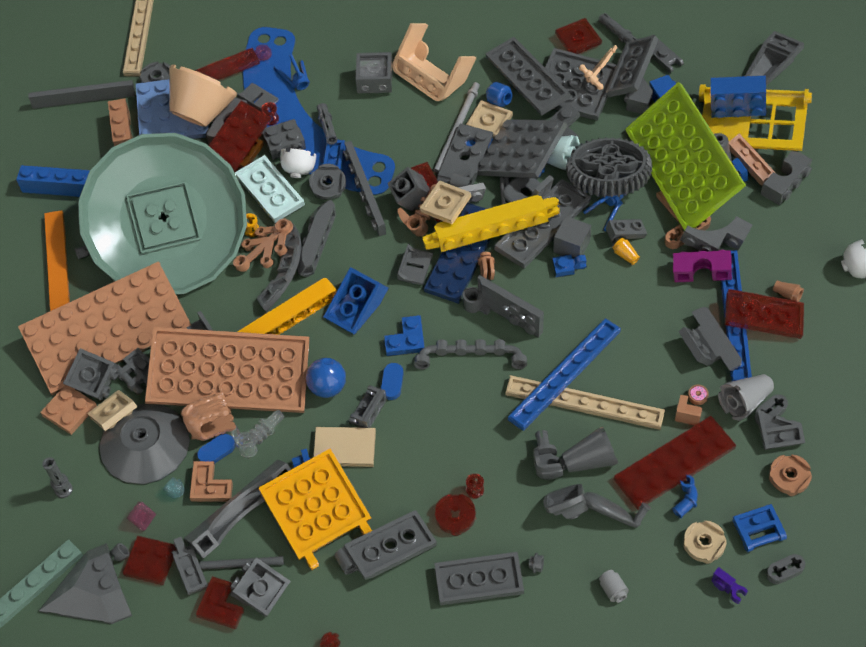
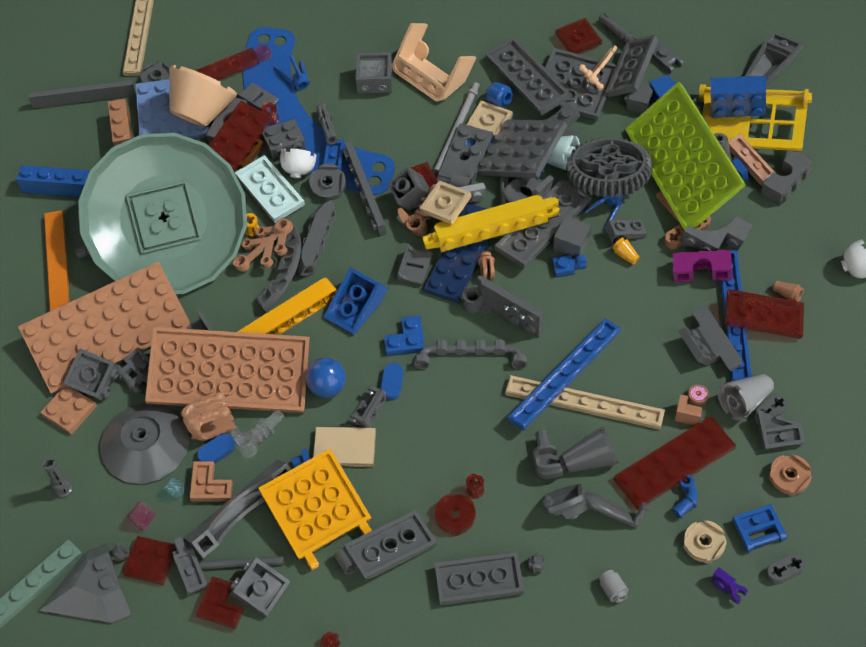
tan plate [87,390,137,431] -> none

